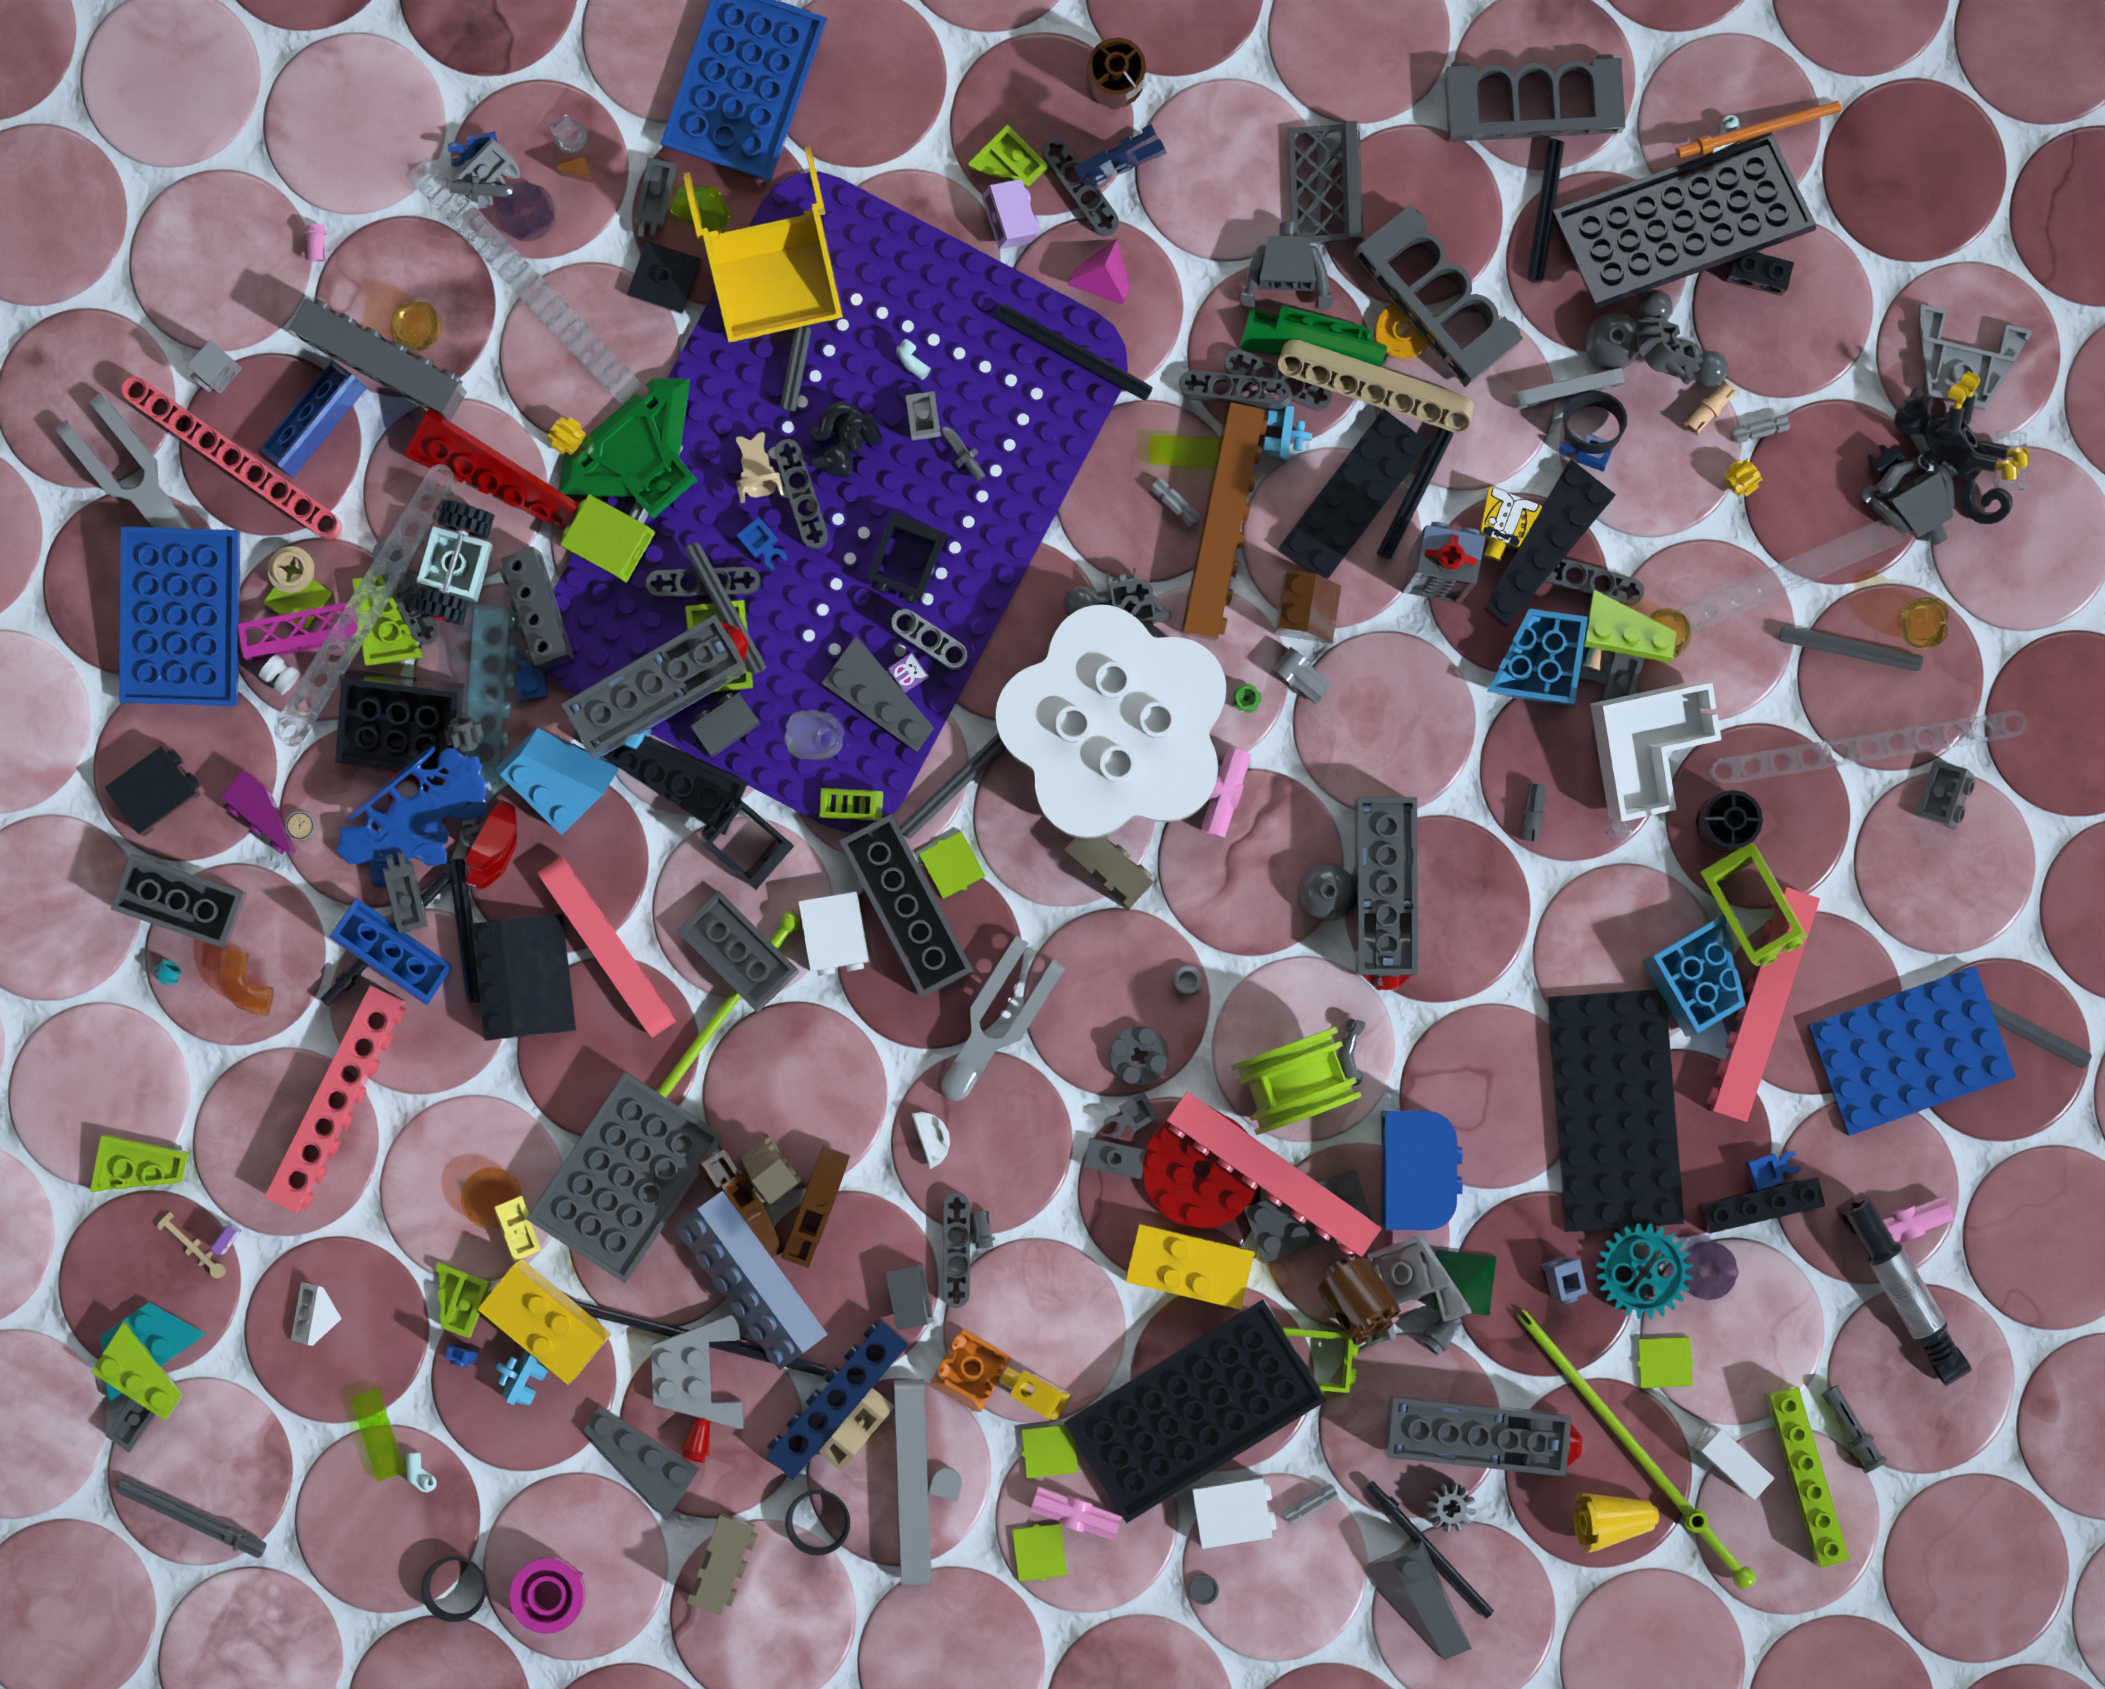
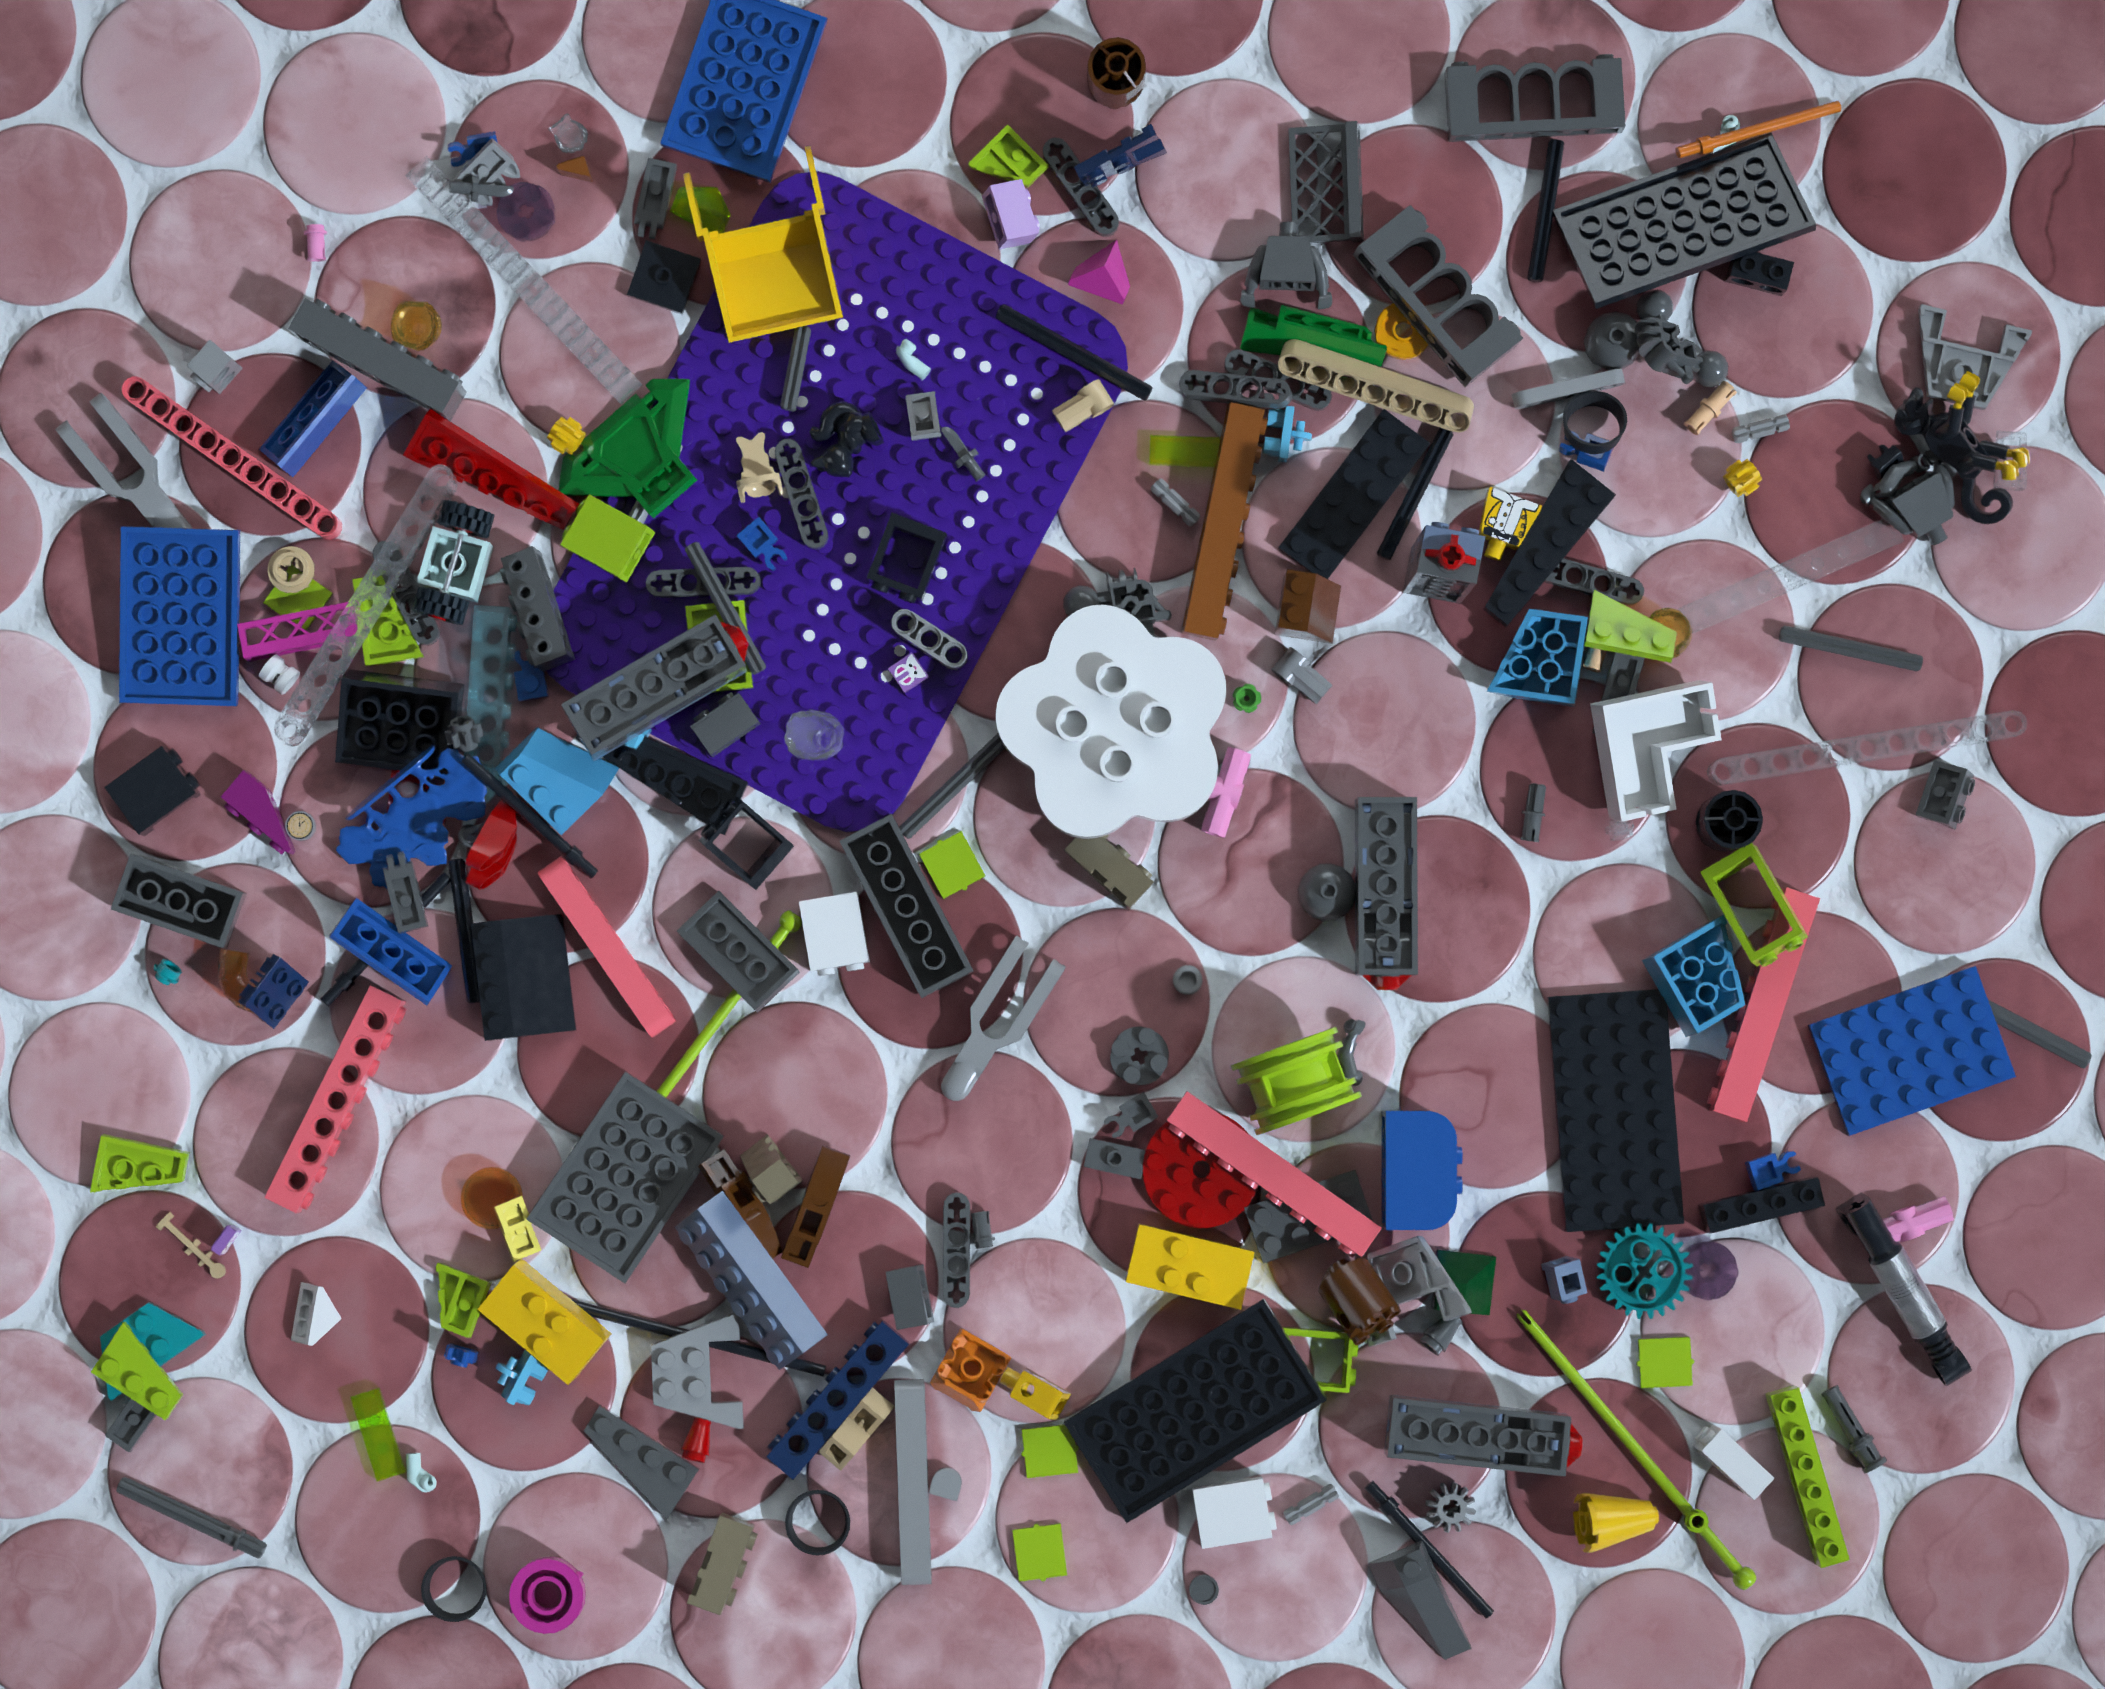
lime slope [819,788,883,821] -> none
dark grey wing [822,636,934,752] -> none
white plate [912,1112,950,1169] -> none
bright pink piece [1030,1486,1122,1541] -> none
clear yellow helmet [1897,597,1949,649] -> none
none -> dark blue hinge [238,954,309,1029]
none -> black bar [460,753,598,879]
none -> tan piece [1052,379,1114,433]

